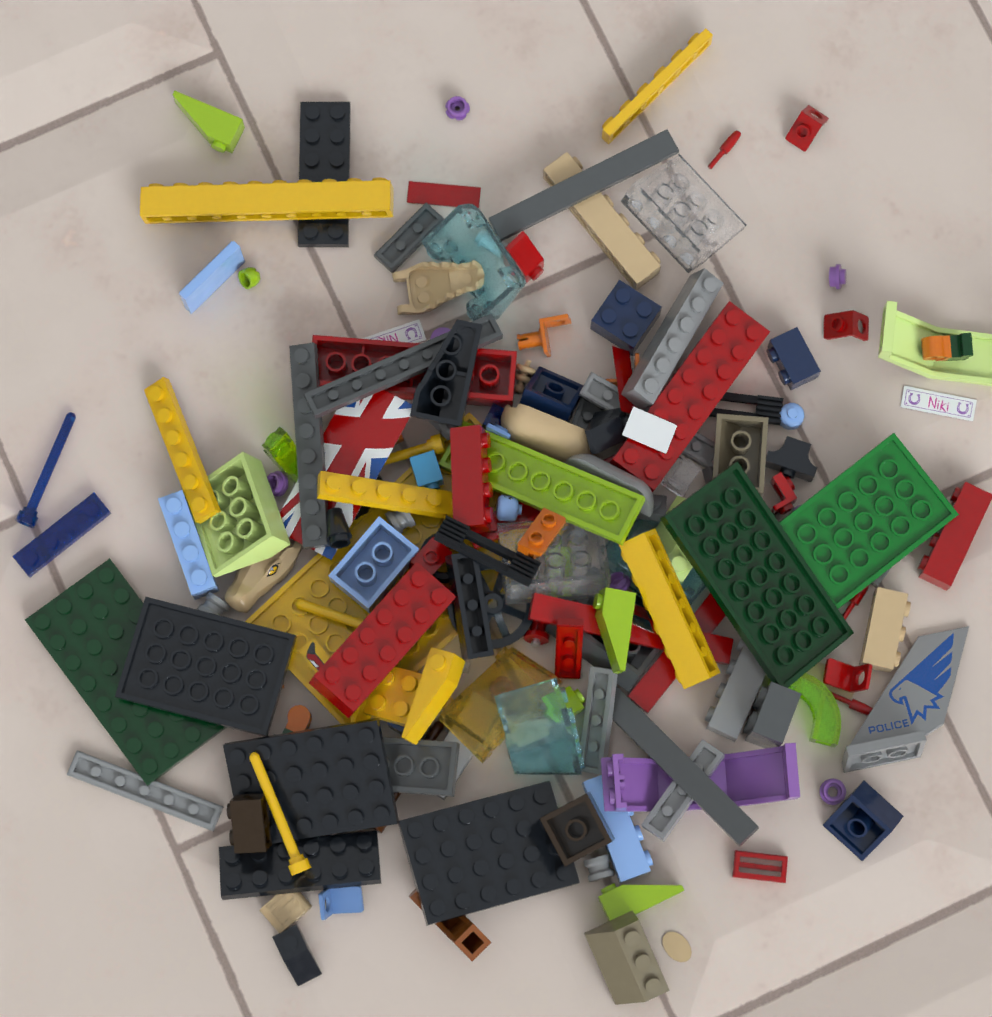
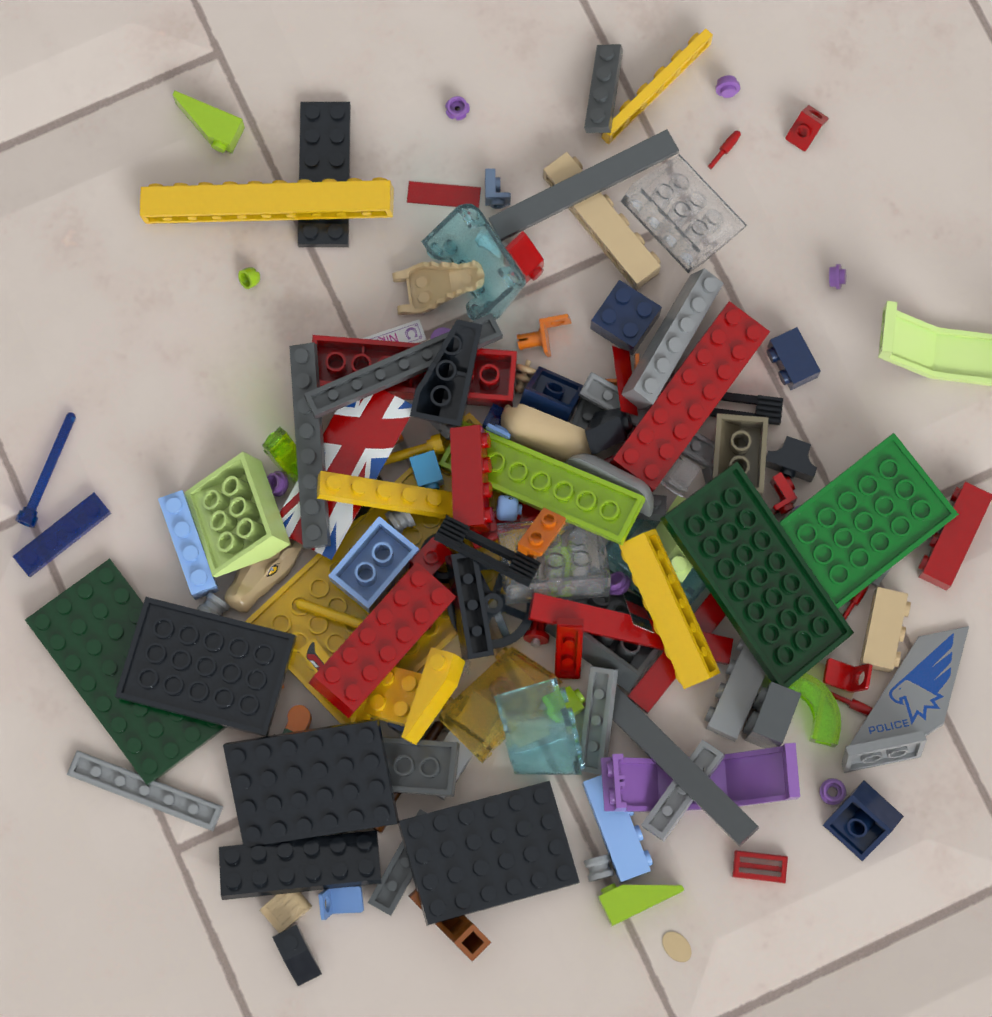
yellow plate [144,377,221,524] -> none
light blue tile [179,241,245,314] -> none
dark brown brick [227,793,272,853] -> none
yellow piece [249,752,312,876] -> none
black cone [326,508,352,549] -> none
dark grey tile [374,203,444,273] -> none
dark brown brick [540,792,615,866] -> none
dark tan slope [584,911,670,1005] -> none
lime slope [593,587,636,674] -> none
white sticker [622,407,677,454] -> none
light blue piece [779,403,804,430] -> none
red bracket [824,310,869,341] -> none
white sticker [900,386,977,422] -> none
leg [921,333,973,361] -> none
none -> dark grey plate [368,809,426,916]
none -> sand blue bracket [485,169,511,209]
none -> dark grey plate [584,44,623,133]
none -> medium lavender plate [715,75,740,98]

